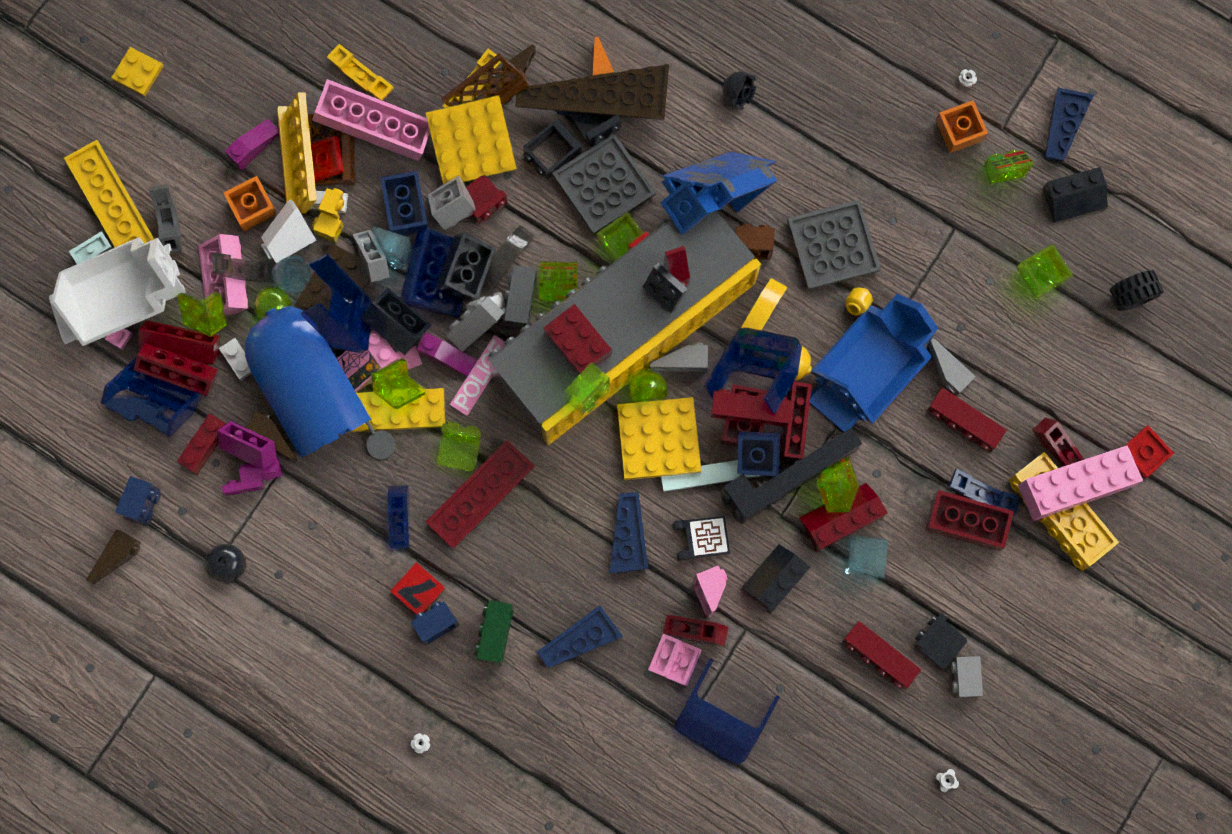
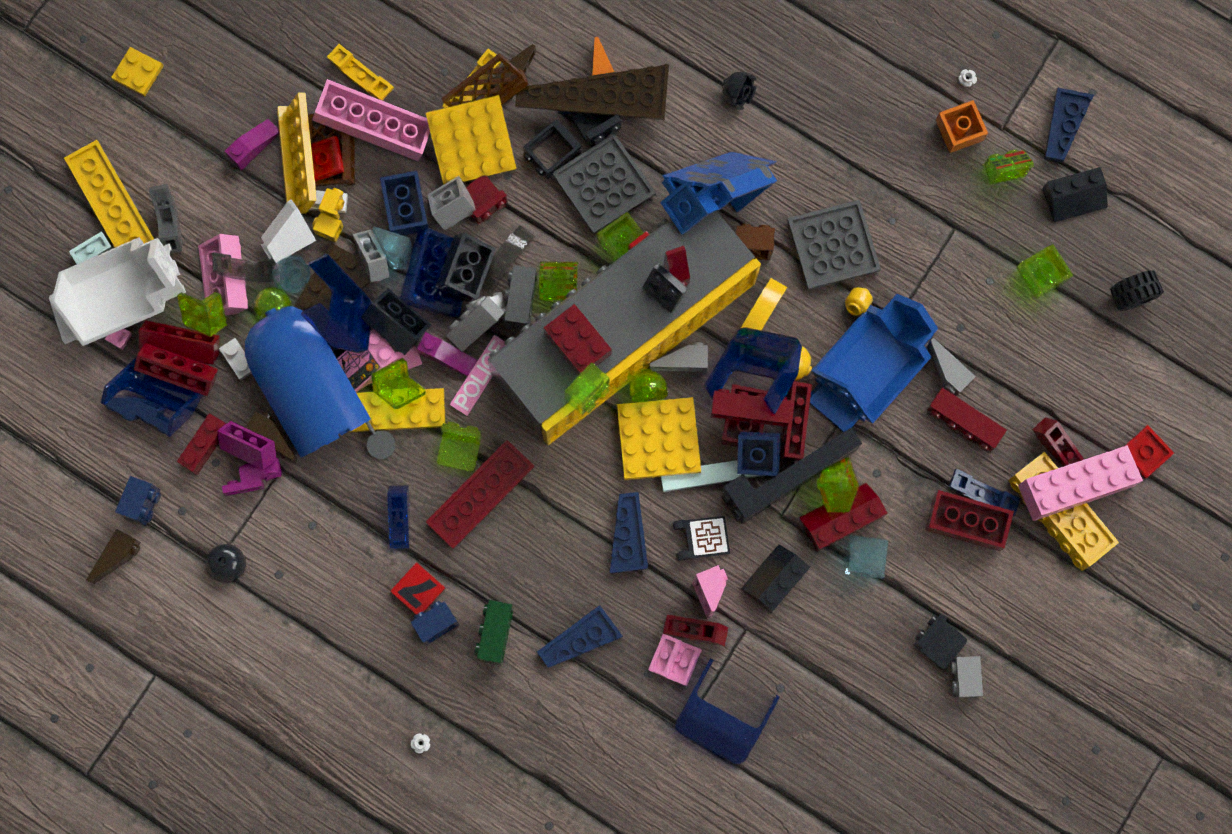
orange brick [223,176,277,231] -> none
dark red brick [842,621,922,690] -> none
white plate [936,769,959,792] -> none

